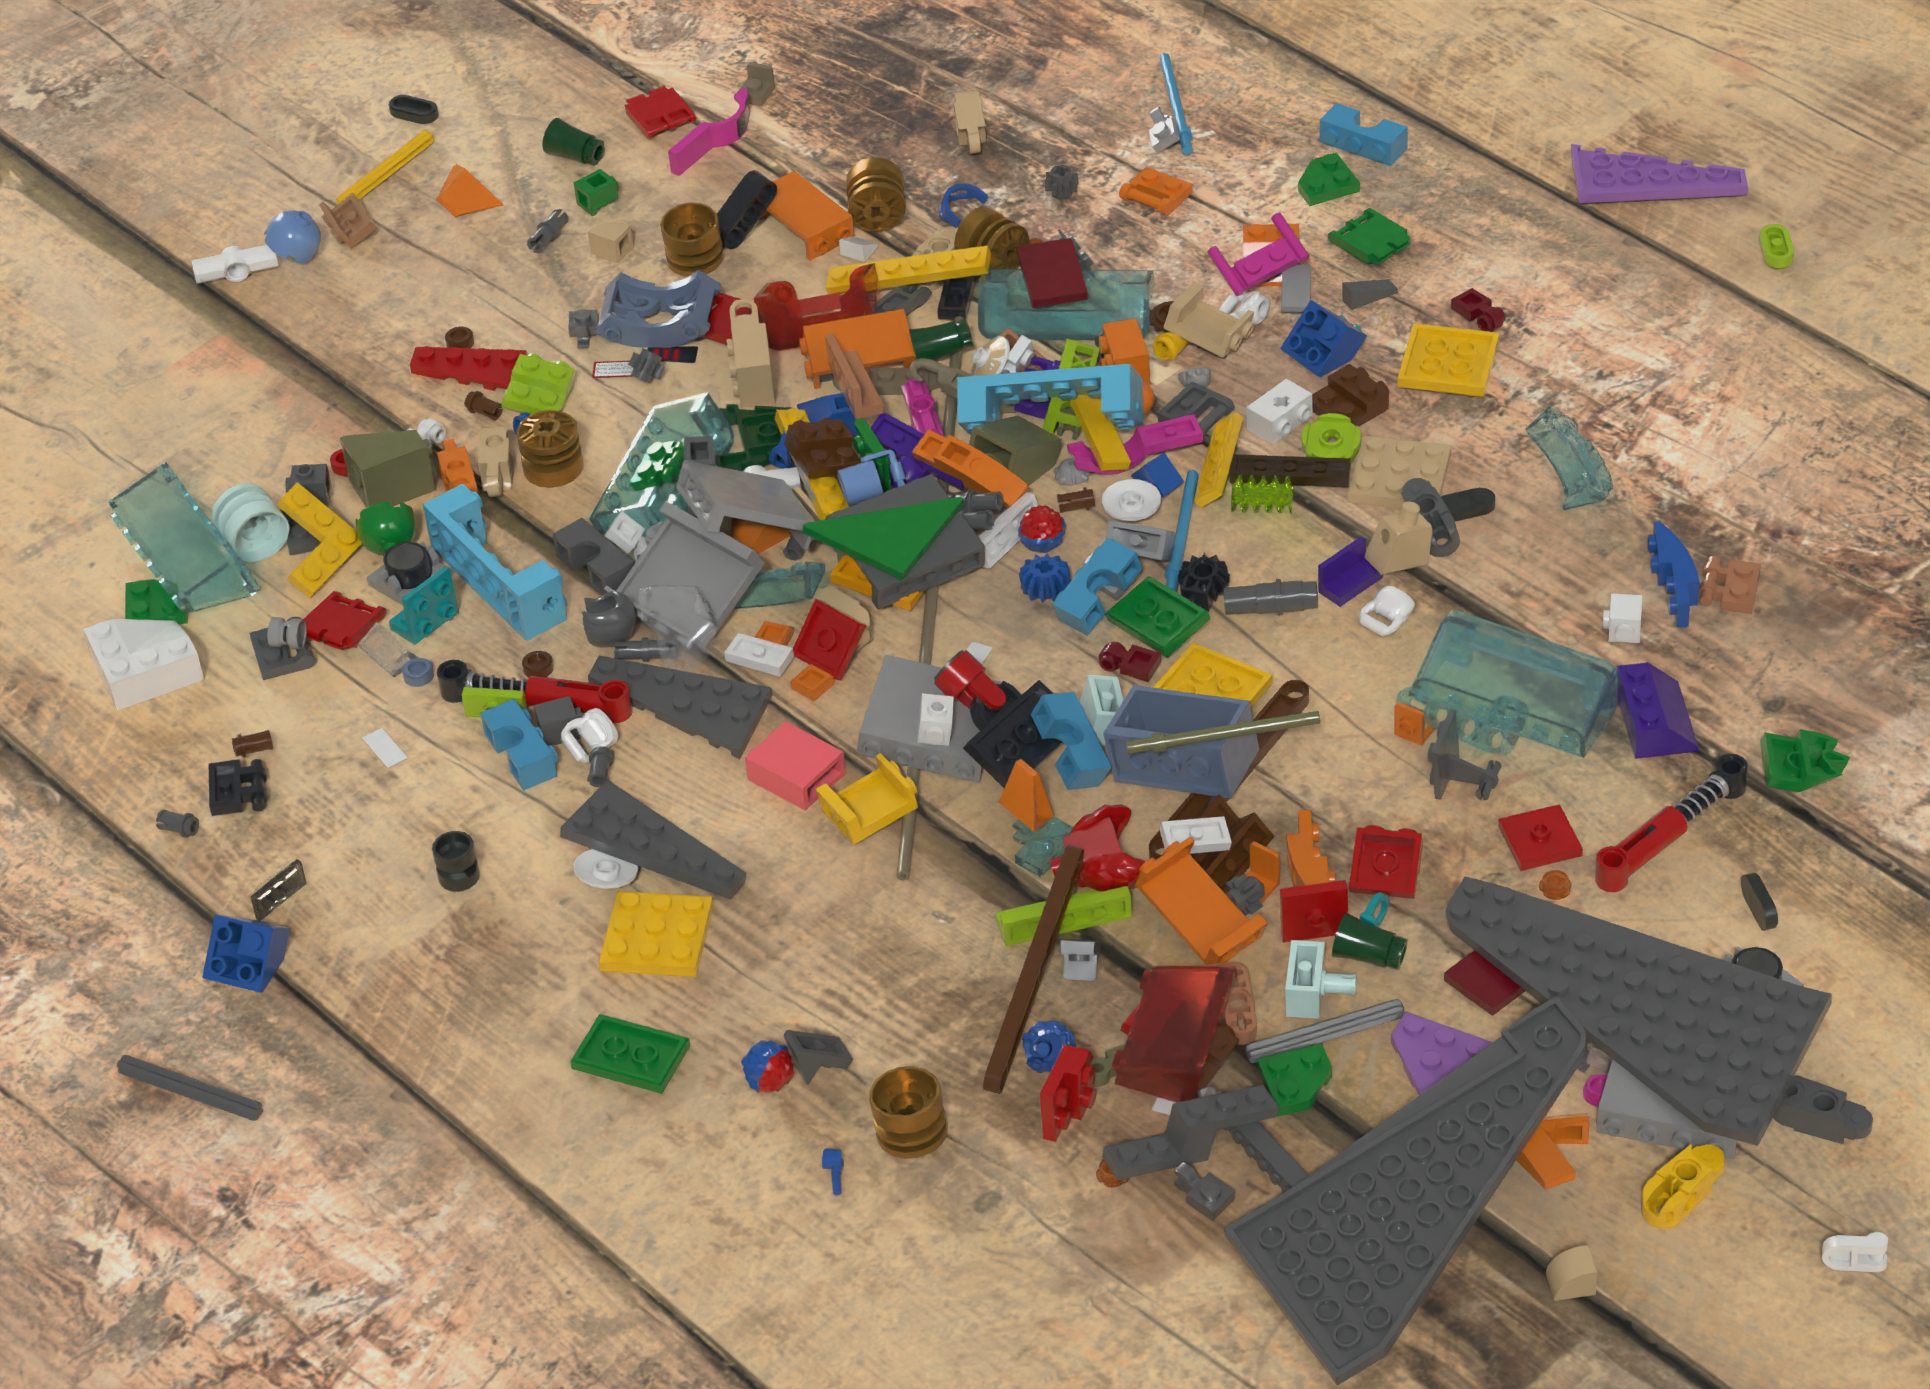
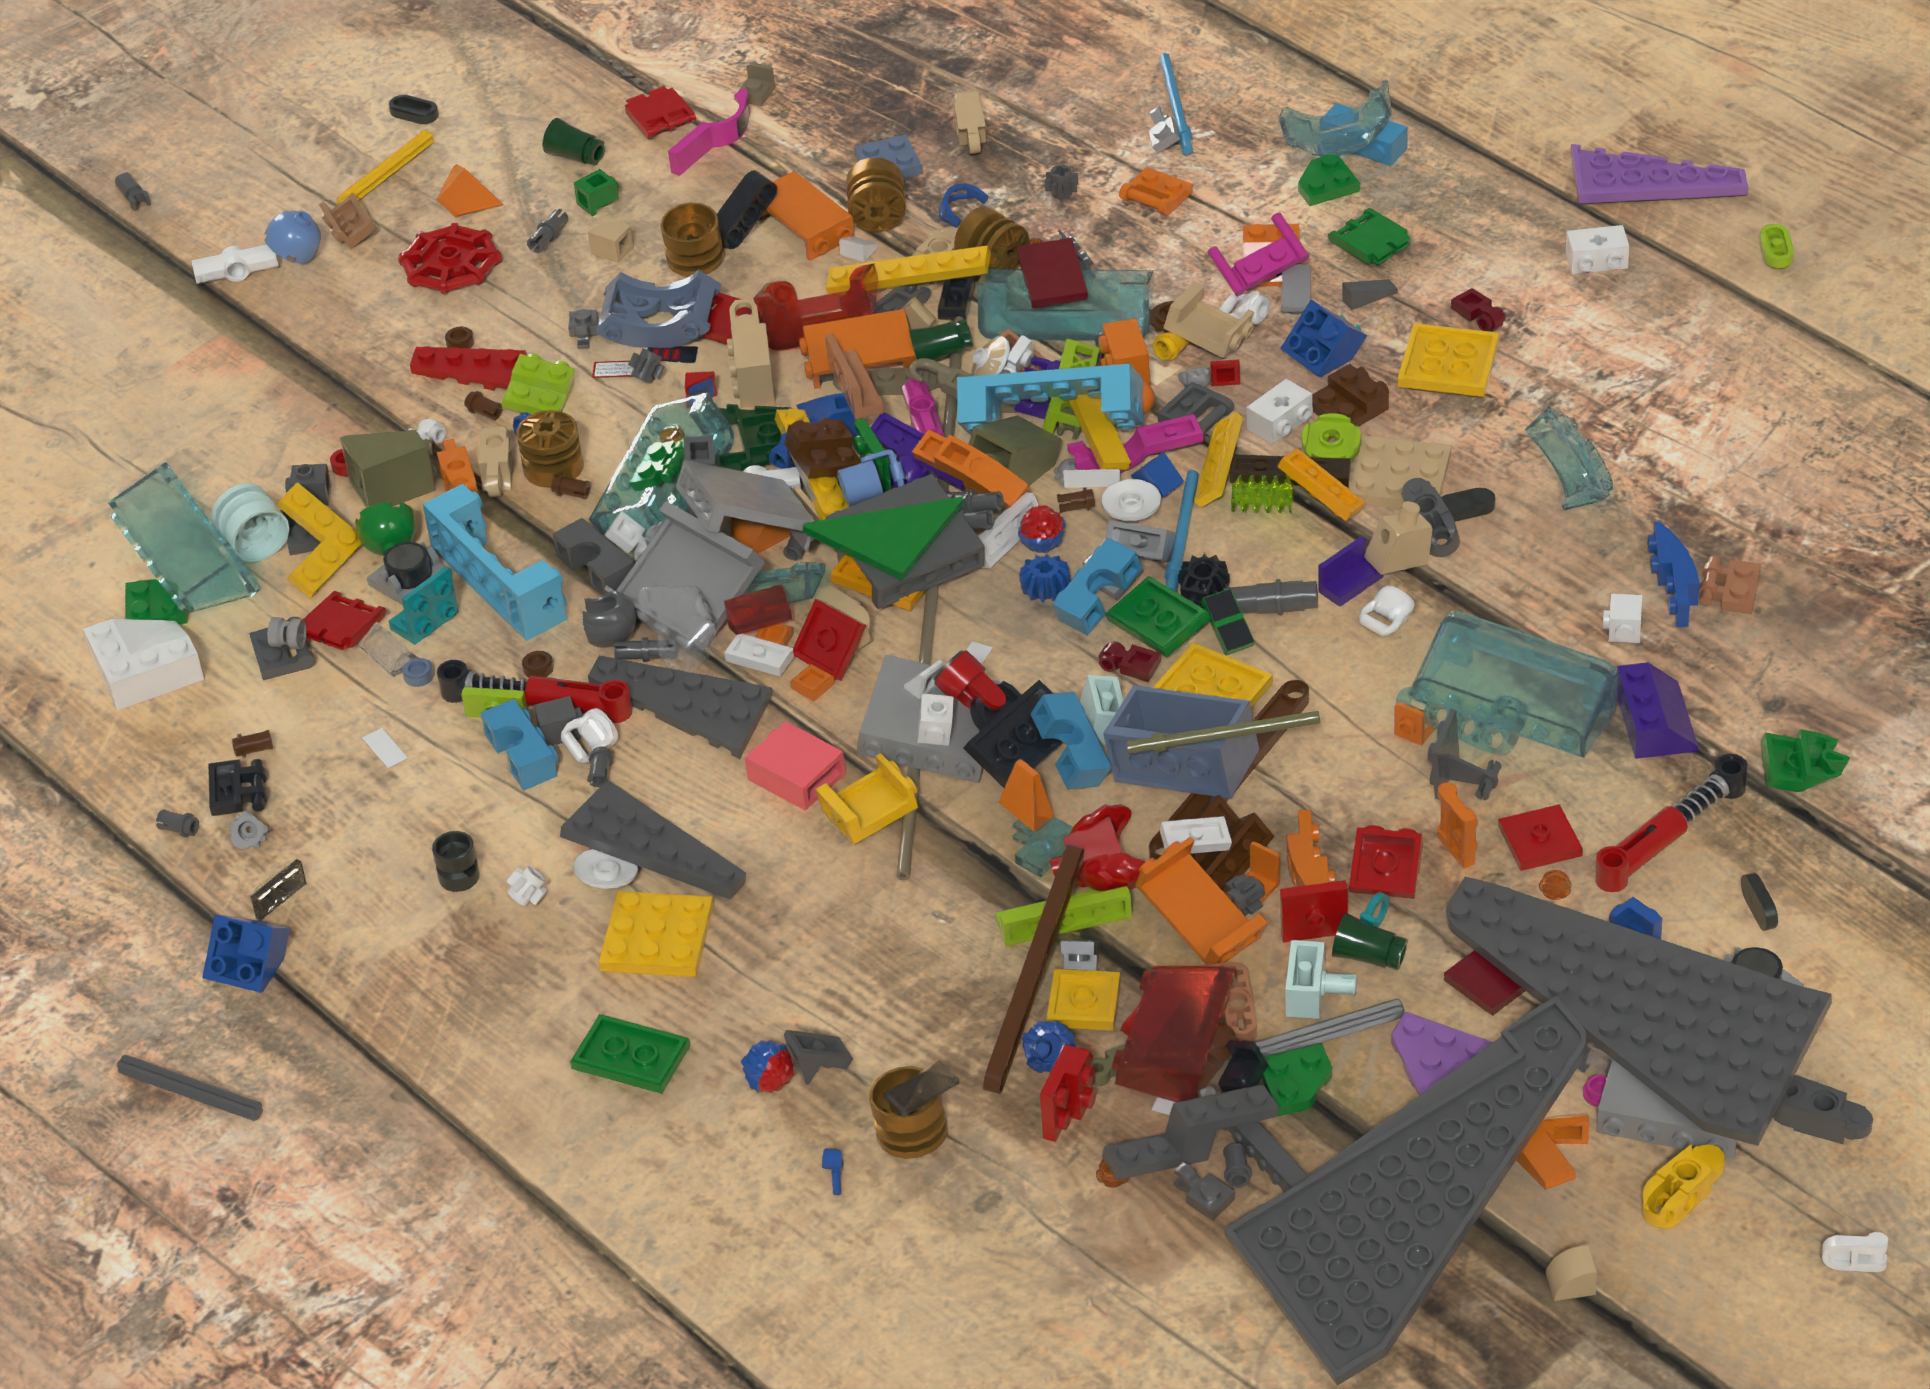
none -> dark grey bar [115,172,151,211]
none -> light grey animal [228,810,268,849]
none -> red plate [398,223,502,294]
none -> white gear [506,866,547,906]
none -> reddish brown pin [551,473,591,500]
none -> clear orange tile [655,425,686,443]
none -> slope [684,371,717,407]
none -> clear red slope [724,584,792,635]
none -> sand blue plate [854,135,922,178]
none -> clear smoke slope [883,1060,960,1116]
none -> tan brick [901,297,935,329]
none -> white slope [904,660,943,699]
none -> yellow plate [1047,969,1121,1031]
none -> white sticker [1063,469,1120,488]
none -> black tile [1201,588,1255,656]
none -> red slope [1210,359,1240,386]
none -> black bracket [1218,1040,1268,1092]
none -> dark grey pin [1223,1143,1252,1188]
none -> light orange plate [1277,448,1366,521]
none -> clear light blue windscreen [1278,80,1392,157]
none -> orange plate [1437,782,1478,868]
none -> white brick [1566,225,1629,274]
none -> blue bracket [1609,897,1663,939]

